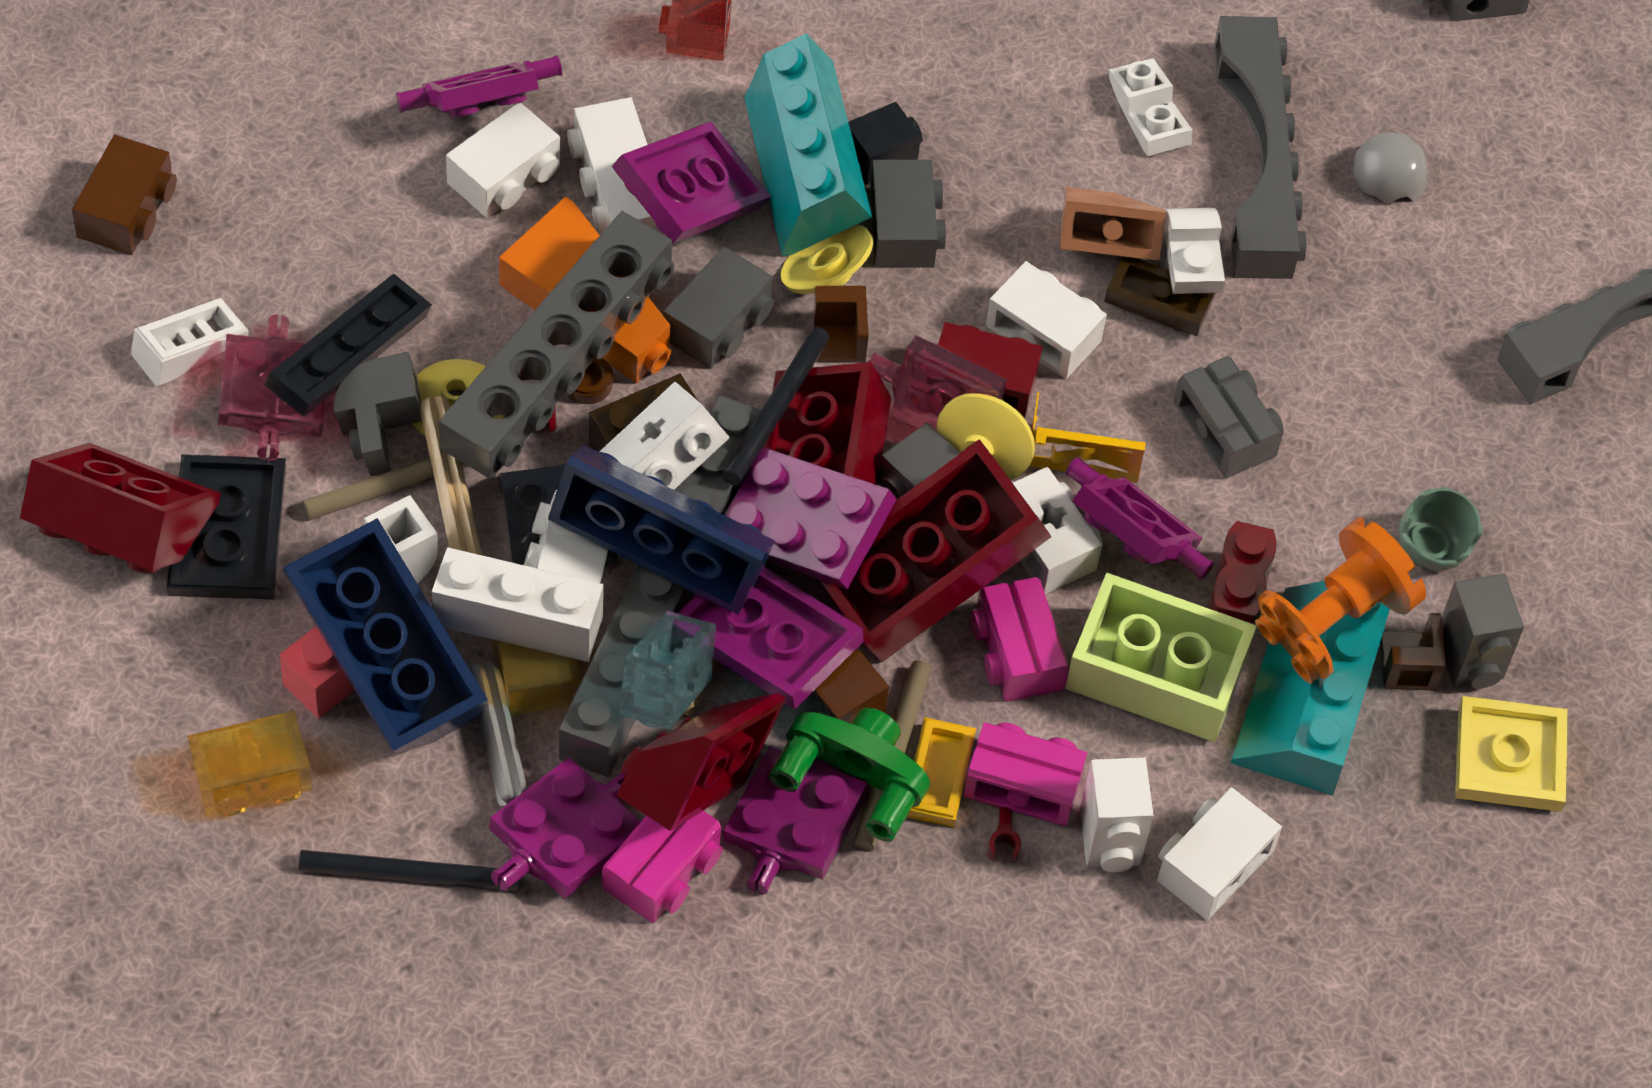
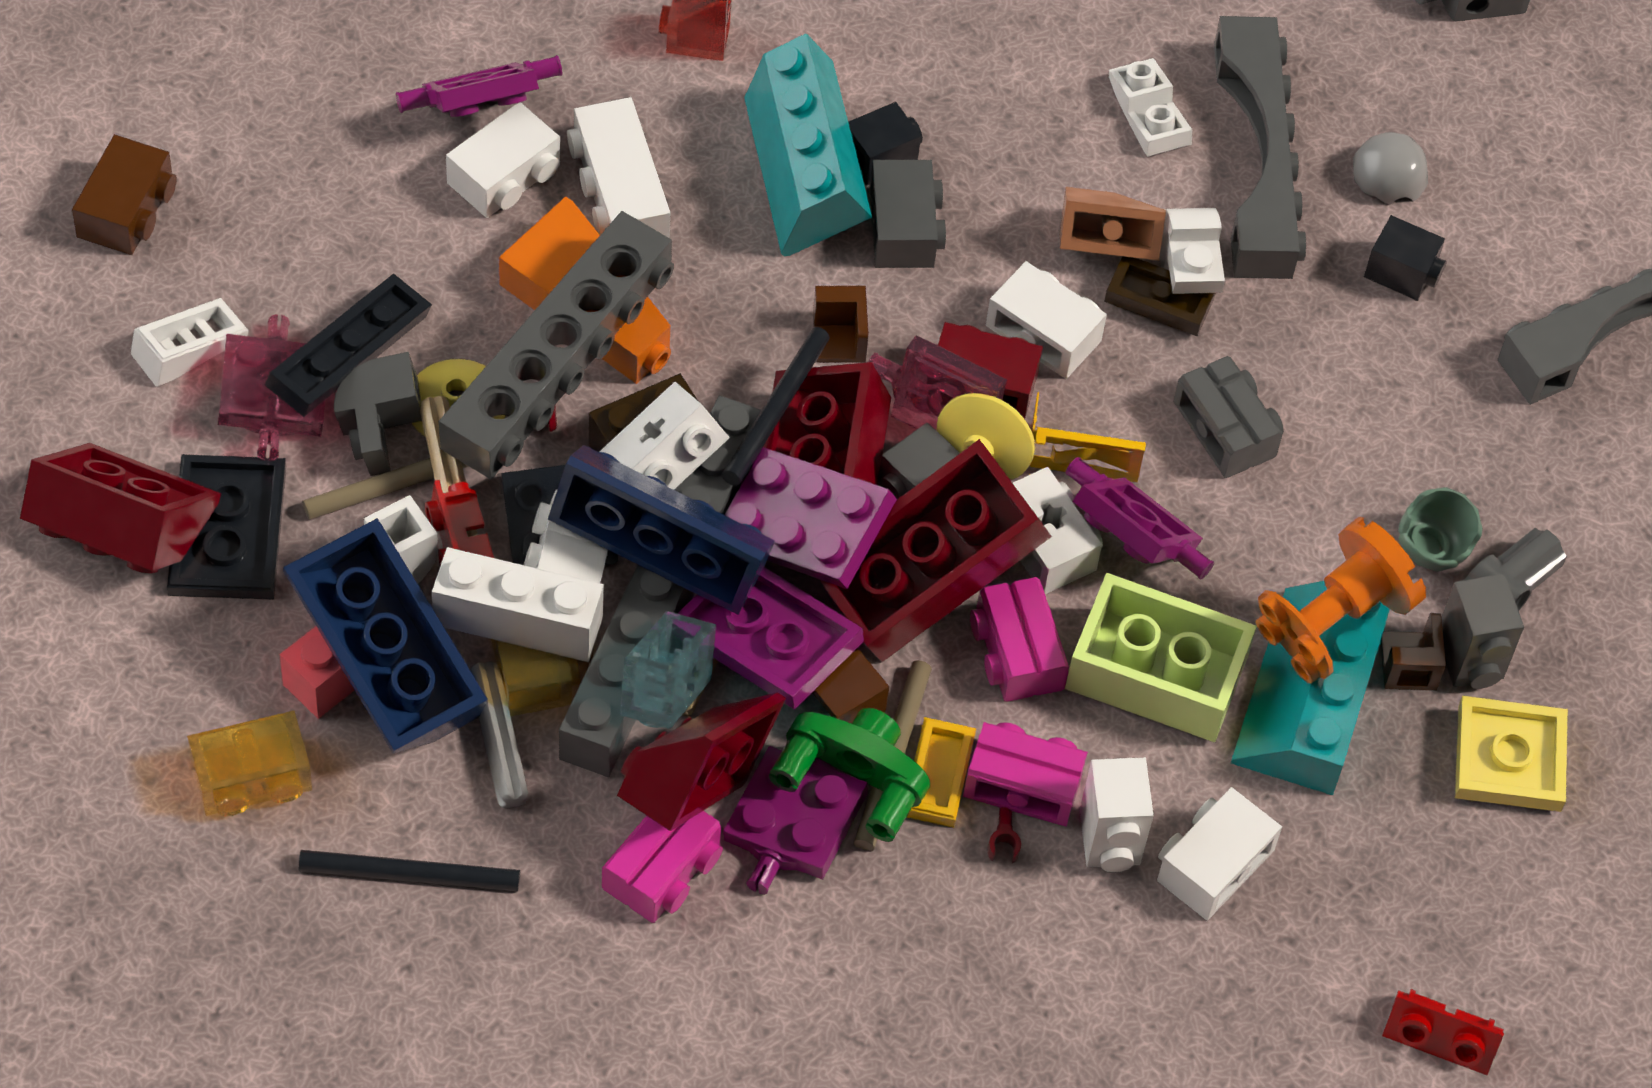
magenta plate [489,757,641,899] -> none
reddish brown tile [565,358,613,404] -> none
magenta plate [612,122,771,244] -> none
dark grey brick [663,246,774,369] -> none
light yellow dish [781,224,873,294] -> none
dark red brick [1208,521,1277,632] -> none
none -> red hinge [425,480,494,566]
none -> black brick [1364,215,1447,301]
none -> red hinge [1382,989,1504,1075]
none -> dark grey piece [1465,528,1567,611]

